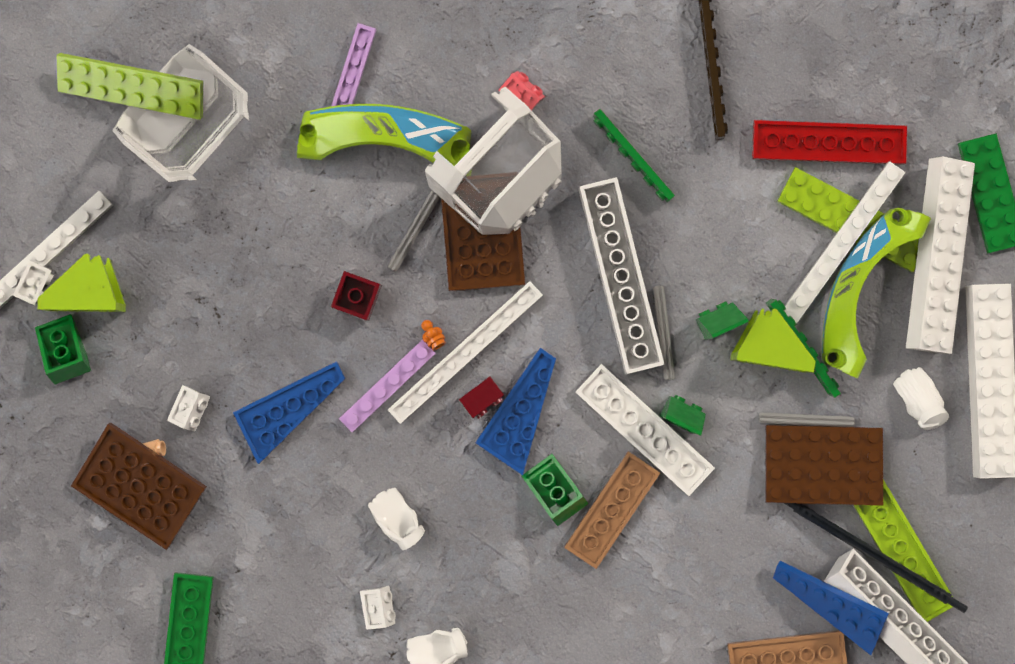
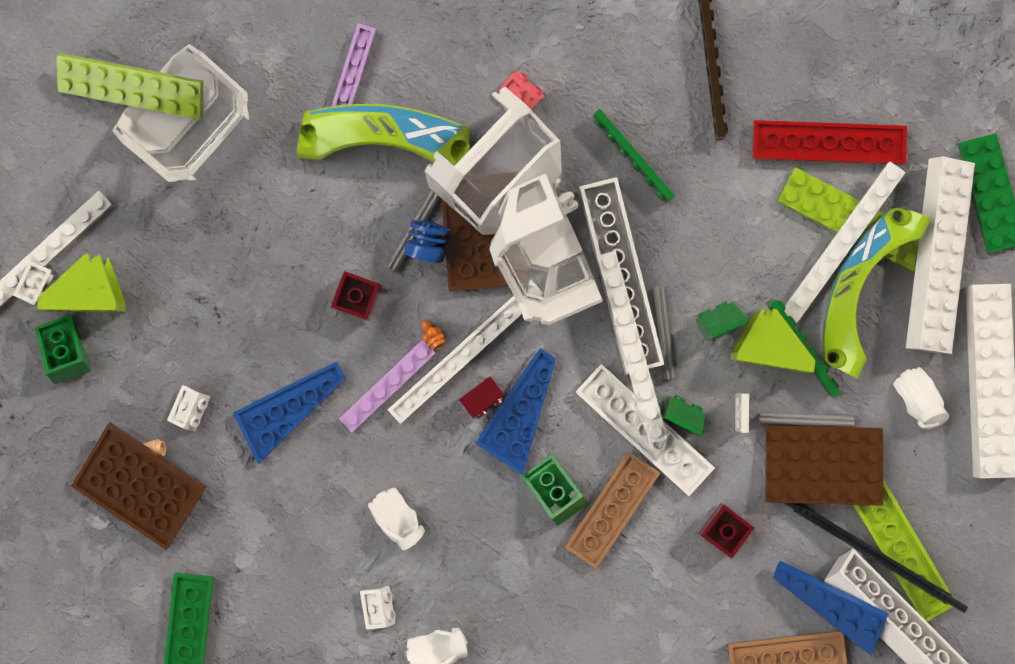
none -> blue wheel [404,220,450,263]
none -> white windscreen [490,173,603,325]
none -> white plate [596,251,668,444]
none -> dark red brick [698,503,755,559]
none -> white tile [735,393,749,433]

